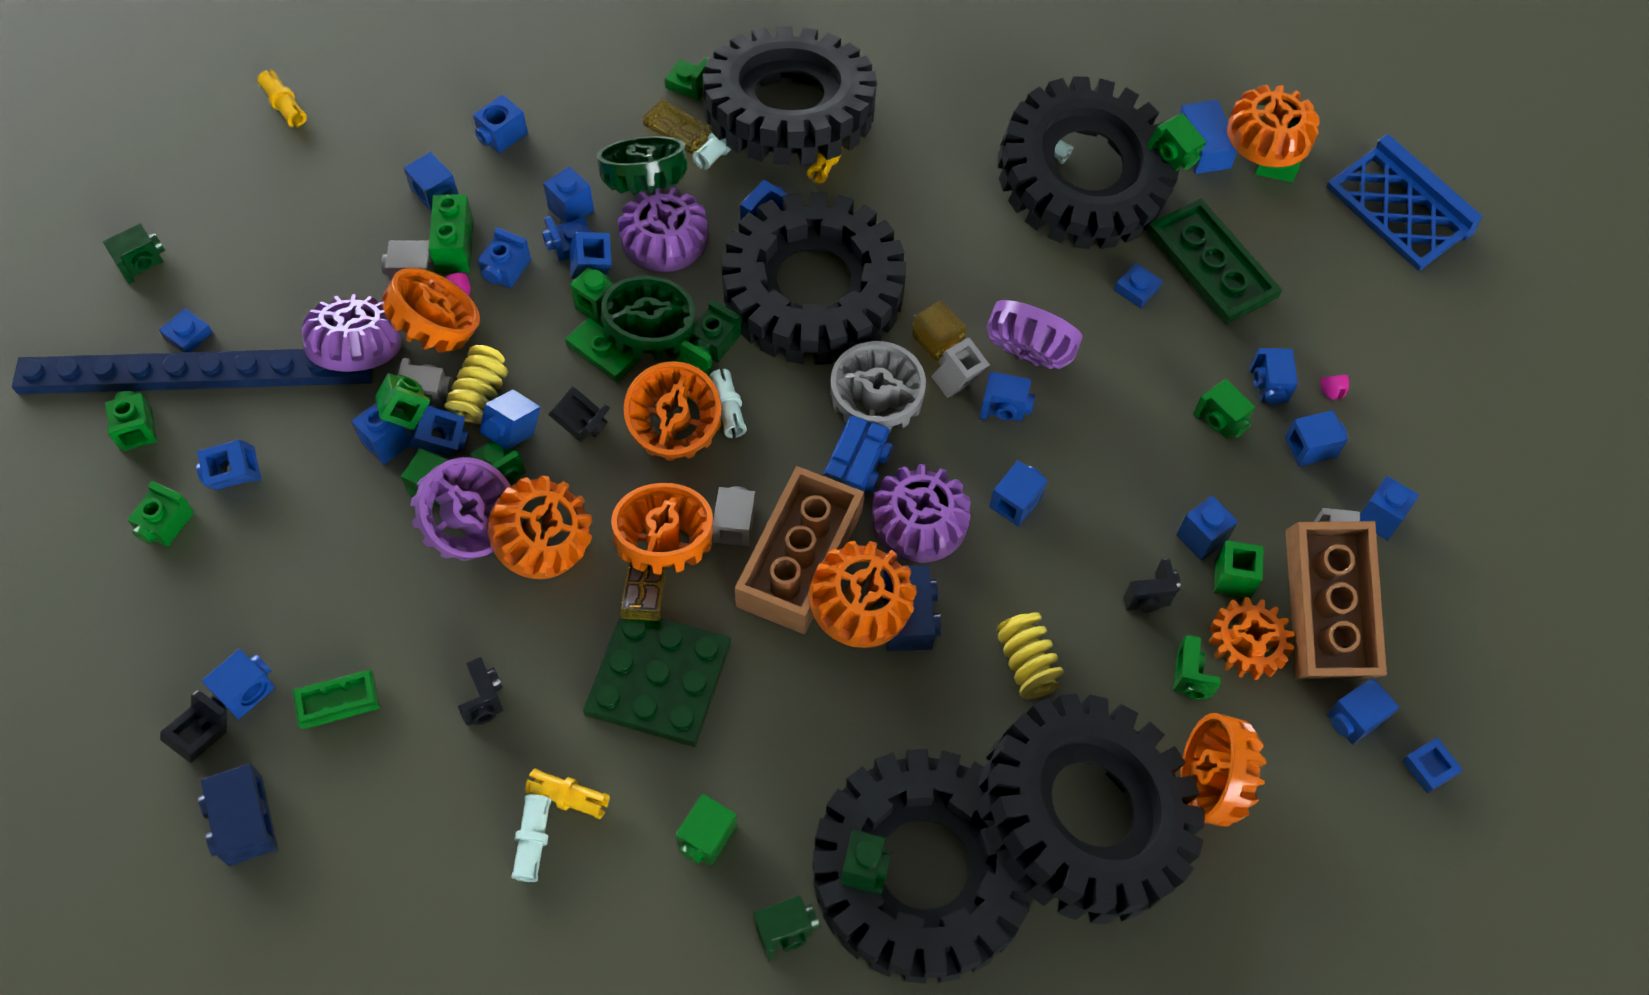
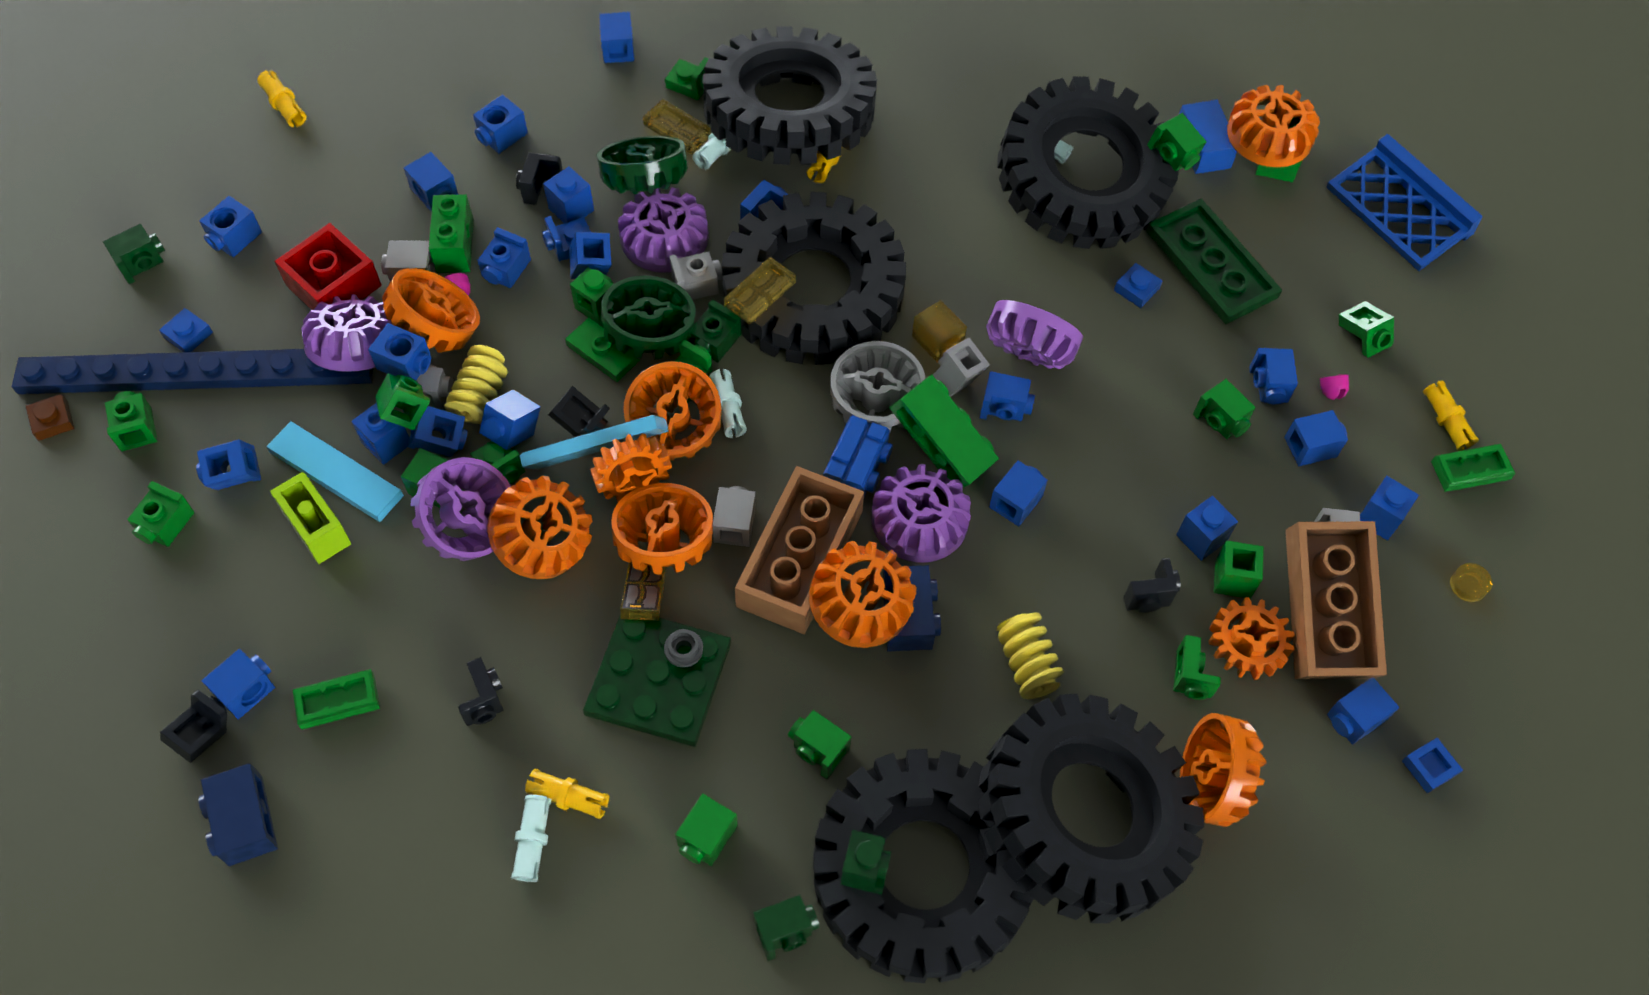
none -> reddish brown plate [26,394,75,441]
none -> blue brick [199,196,262,257]
none -> medium azure tile [266,421,404,522]
none -> lime brick [270,472,351,564]
none -> red brick [274,223,382,310]
none -> blue brick [368,323,432,380]
none -> black bracket [516,152,563,205]
none -> medium azure tile [520,415,669,470]
none -> orange gear [590,434,672,502]
none -> blue brick [599,12,635,63]
none -> dark grey plate [664,629,703,668]
none -> light grey brick [670,252,722,300]
none -> clear yellow tile [724,257,796,324]
none -> green brick [788,710,851,779]
none -> green brick [889,374,999,488]
none -> green bracket [1339,301,1394,358]
none -> yellow pin [1423,380,1479,451]
none -> green plate [1431,444,1516,492]
none -> clear yellow tile [1450,563,1492,602]

